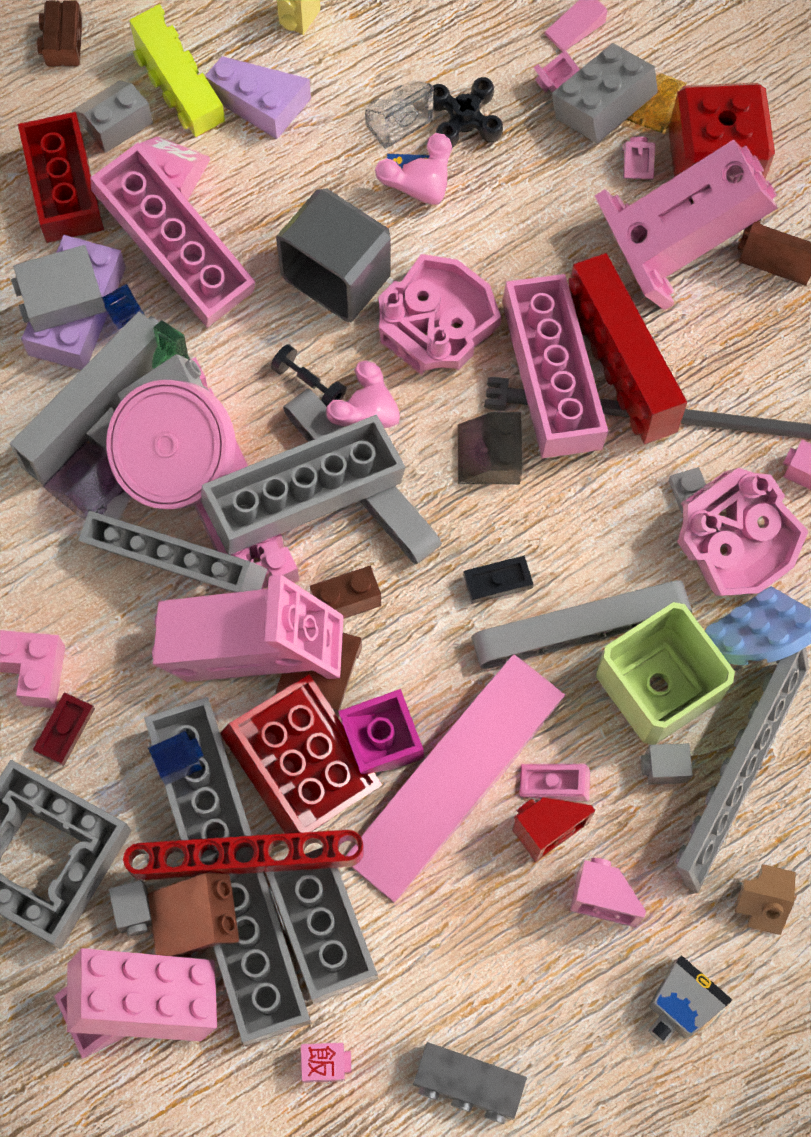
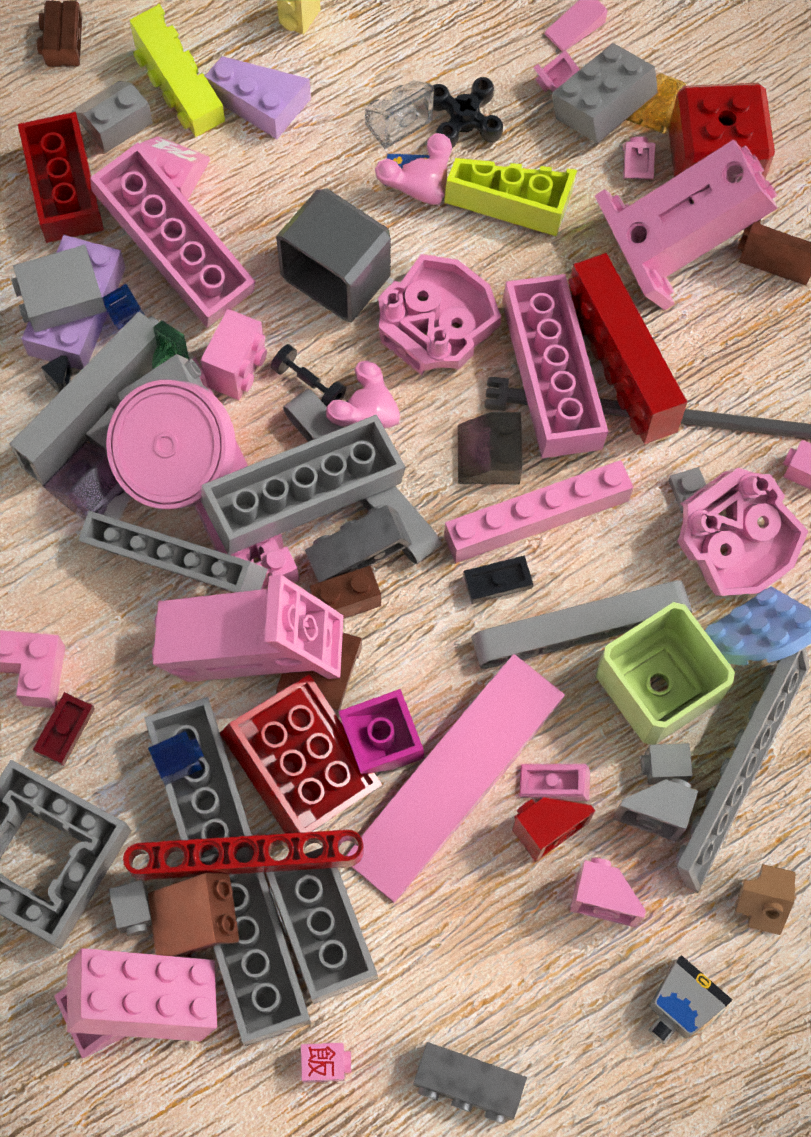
none -> black slope [41,355,73,393]
none -> bright pink brick [200,309,267,400]
none -> flat silver brick [305,505,412,582]
none -> neon yellow wedge [444,158,577,236]
none -> bright pink brick [444,460,634,563]
none -> light grey slope [613,778,698,842]

